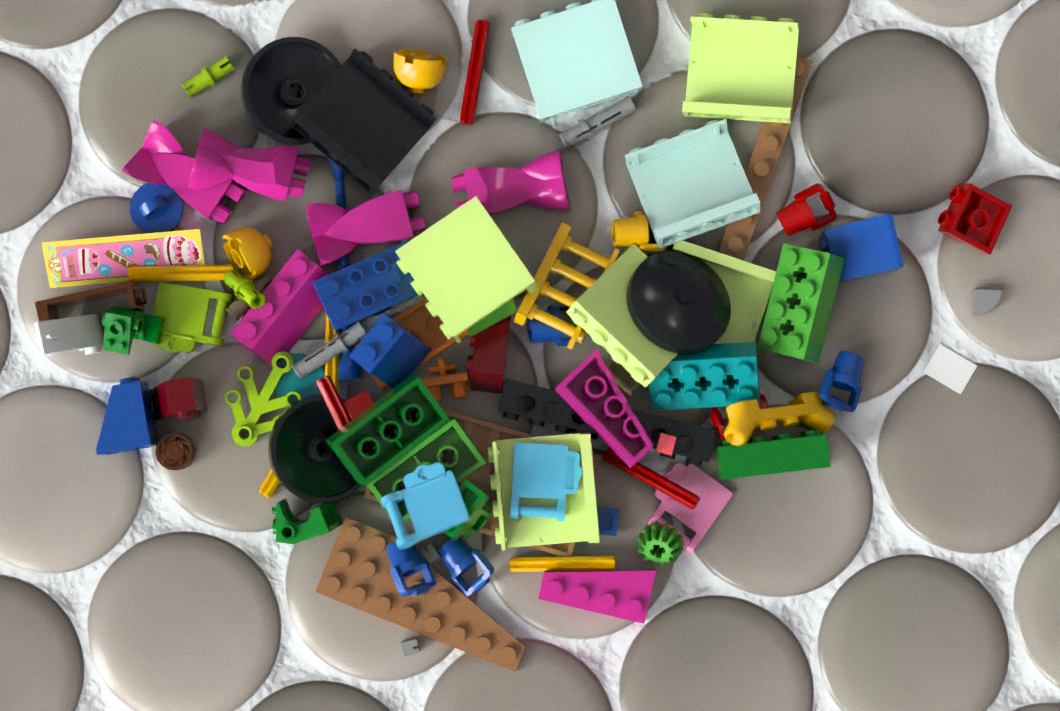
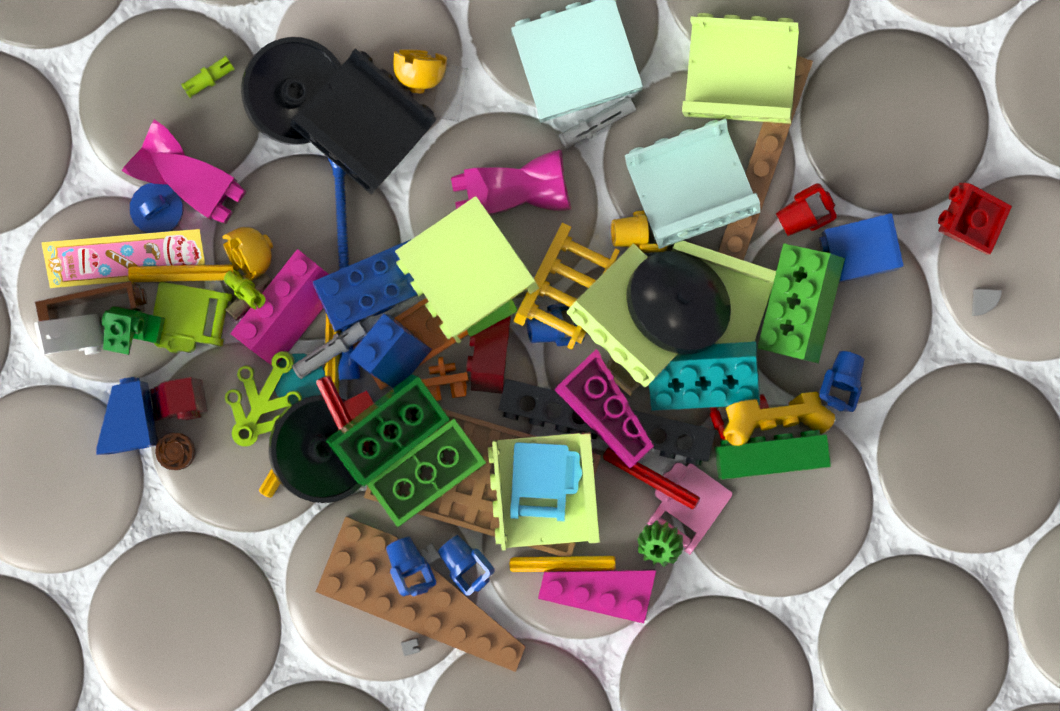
dark pink hips [188,128,311,202] -> none
green tile [272,498,343,544] -> none
dark pink hips [306,190,426,266] -> none
medium azure piece [381,462,470,549] -> none
green tile [443,479,491,541] -> none
red axle [460,20,490,125] -> none
blue plate [597,507,619,536] -> none
coral piece [656,433,677,456] -> none
white sticker [923,344,977,395] -> none

